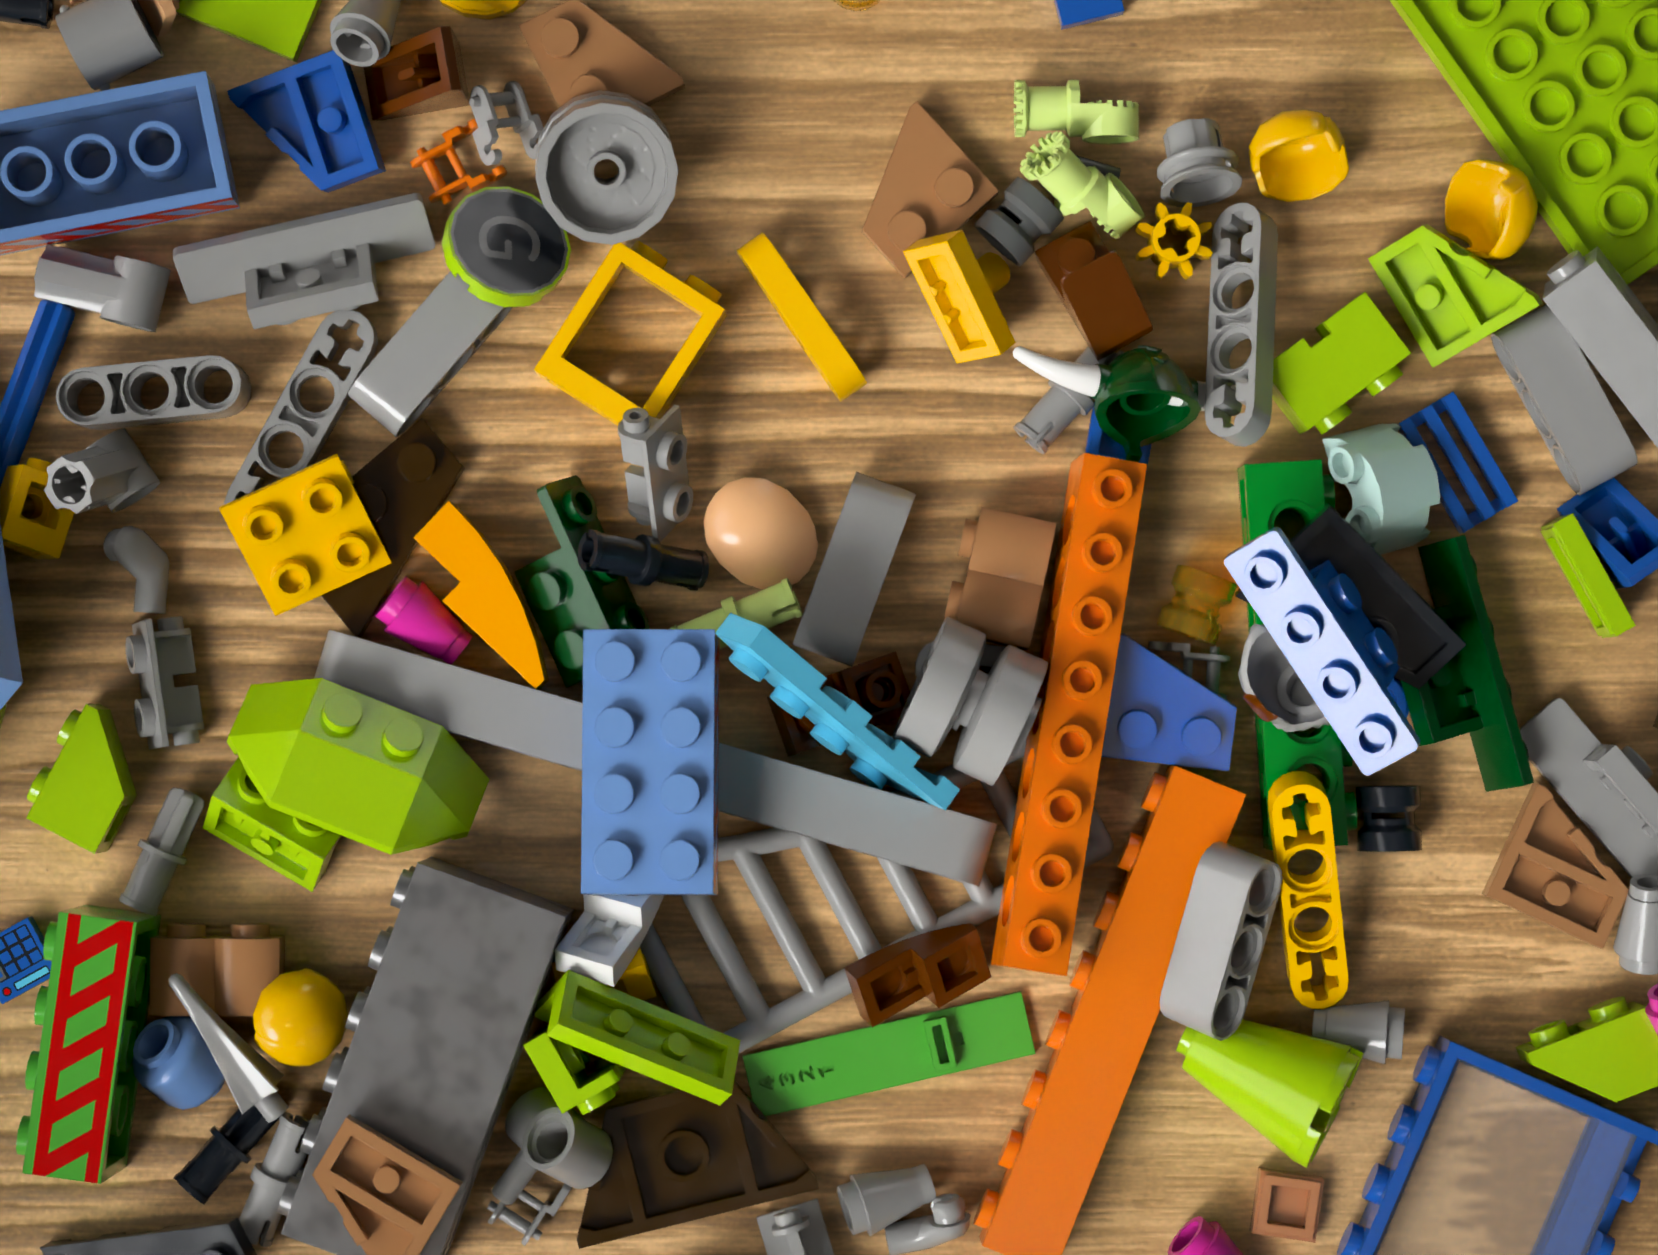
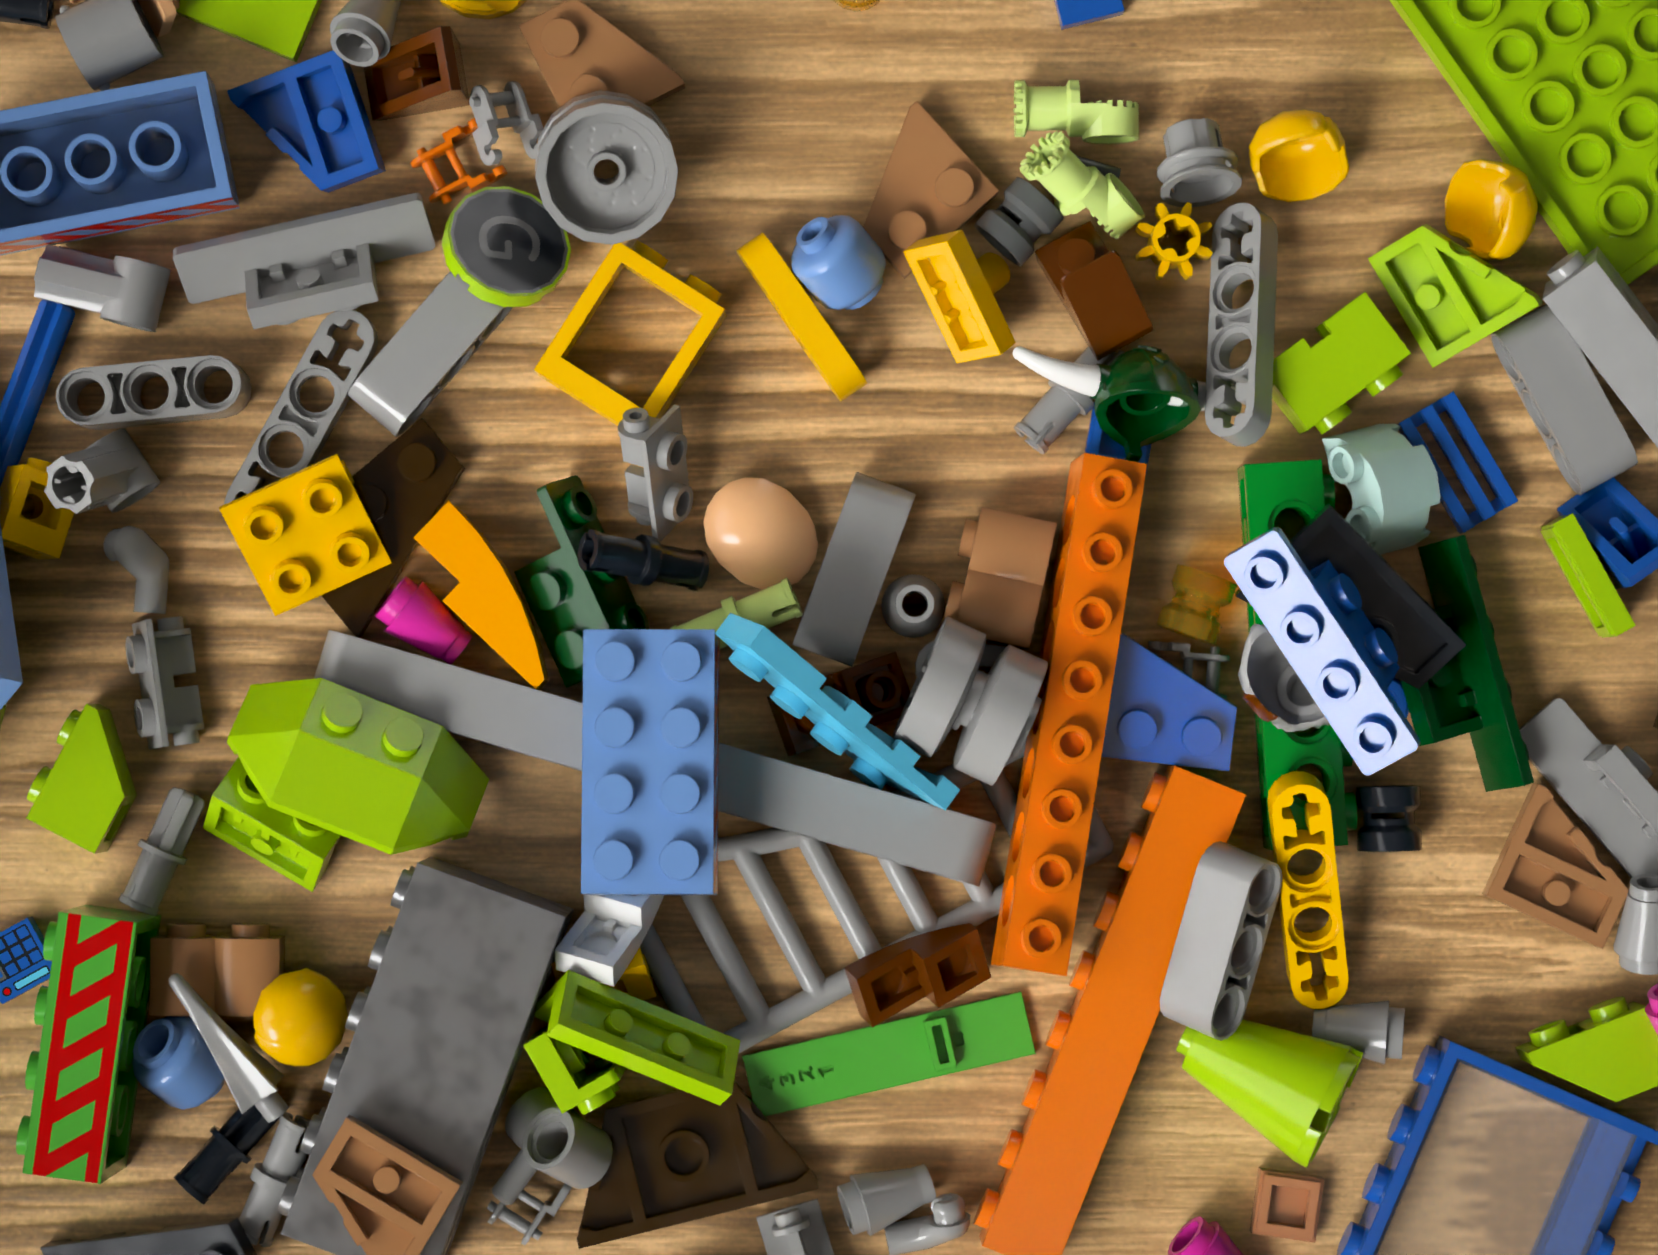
none -> medium blue head [791,215,886,310]
none -> light grey cone [881,574,945,638]

